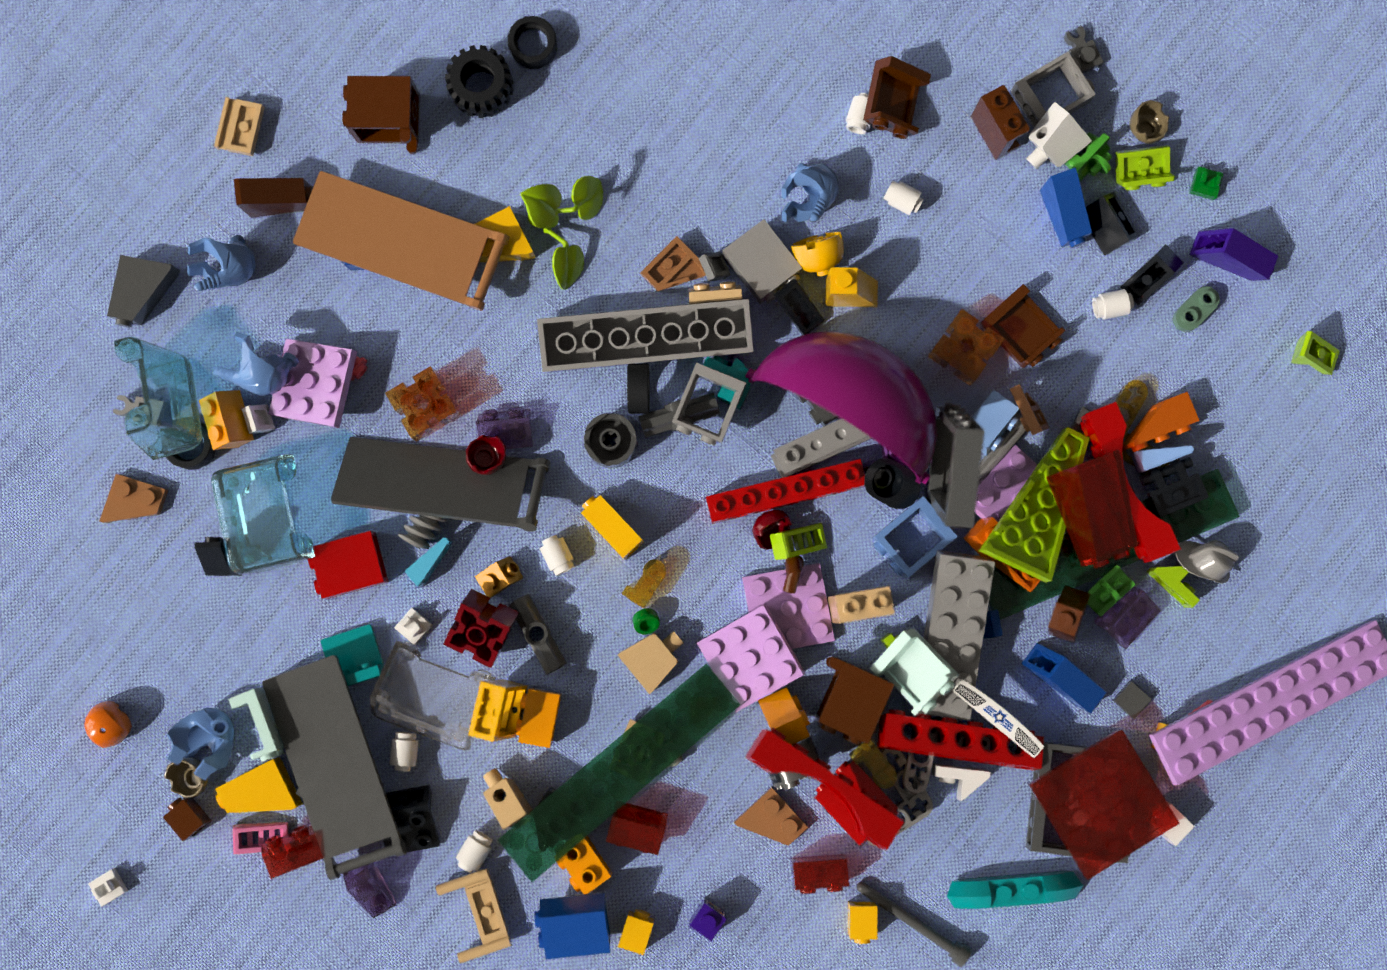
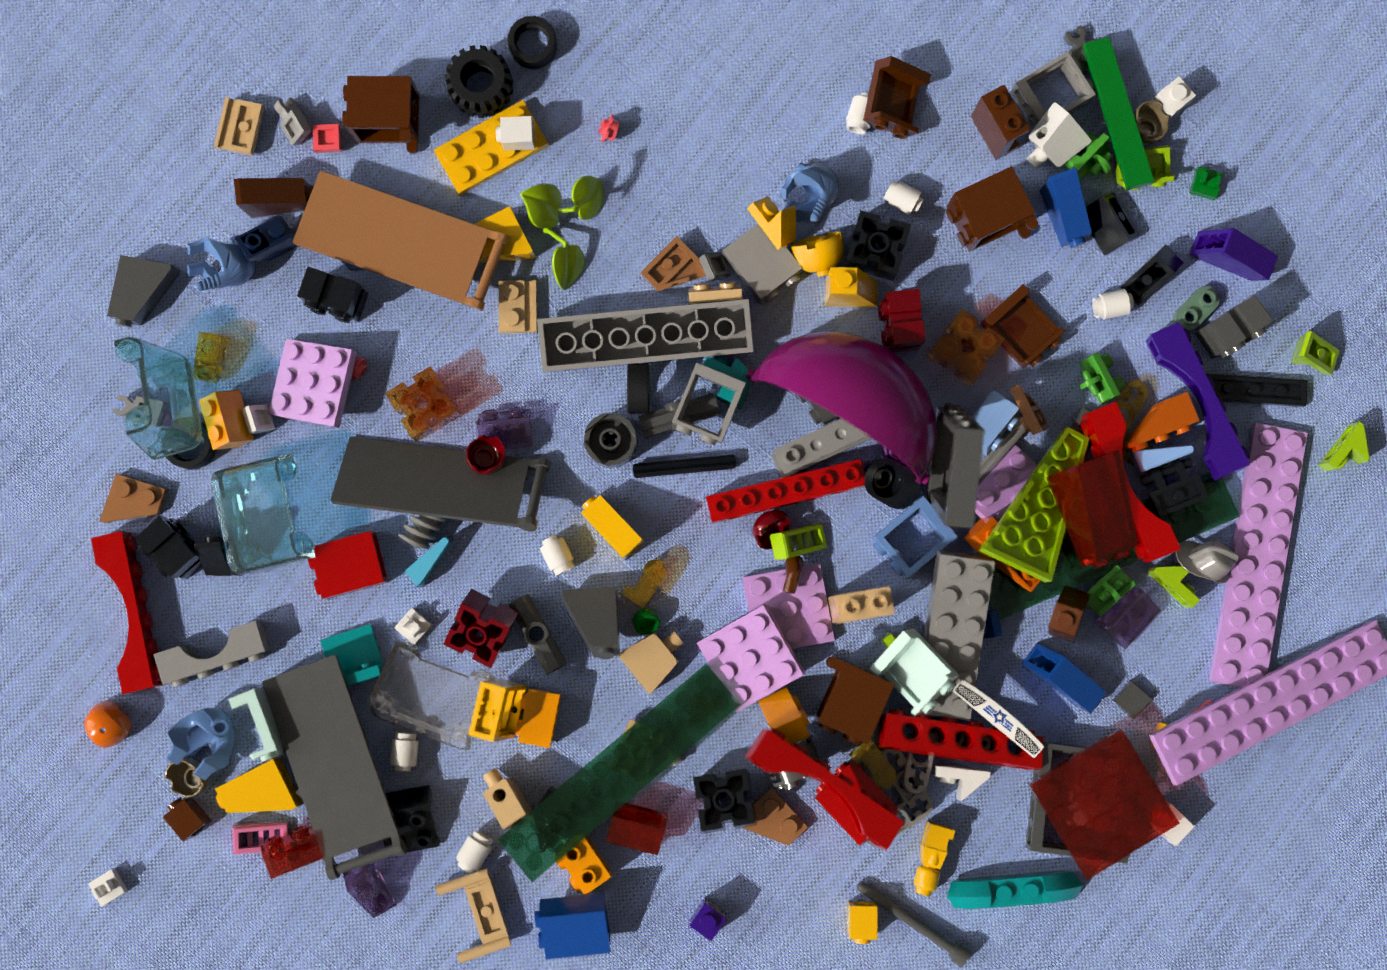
medium blue piece [213,332,299,396] -> none
pearl gold bracket [475,556,523,598] -> none
yellow brick [618,909,654,955] -> none
black plate [774,279,824,335] -> none
clear red brick [791,854,849,894] -> none
none -> red arch [91,531,162,694]
none -> black brick [135,516,202,579]
none -> light grey arch [153,621,272,688]
none -> clear yellow leg [193,331,230,383]
none -> dark blue slope [234,215,295,261]
none -> light grey plate [274,97,312,146]
none -> black brick [297,266,369,324]
none -> coral plate [313,124,341,153]
none -> yellow plate [434,100,549,196]
none -> white brick [496,116,535,151]
none -> tan plate [498,280,538,334]
none -> dark grey slope [562,586,620,659]
none -> coral plate [599,114,620,142]
none -> black axle [633,454,736,478]
none -> black brick [693,769,757,834]
none -> yellow slope [747,196,796,250]
none -> black brick [844,210,911,281]
none -> dark red brick [878,289,926,353]
none -> yellow piece [914,821,955,897]
none -> reddish brown container [946,166,1038,252]
none -> bright green hips [1079,352,1125,404]
none -> green tile [1083,37,1154,190]
none -> dark purple arch [1146,322,1250,482]
none -> white brick [1153,76,1196,120]
none -> dark grey brick [1195,295,1273,358]
none -> black tile [1206,374,1307,407]
none -> lavender plate [1209,423,1308,687]
none -> lime slope [1318,421,1369,471]

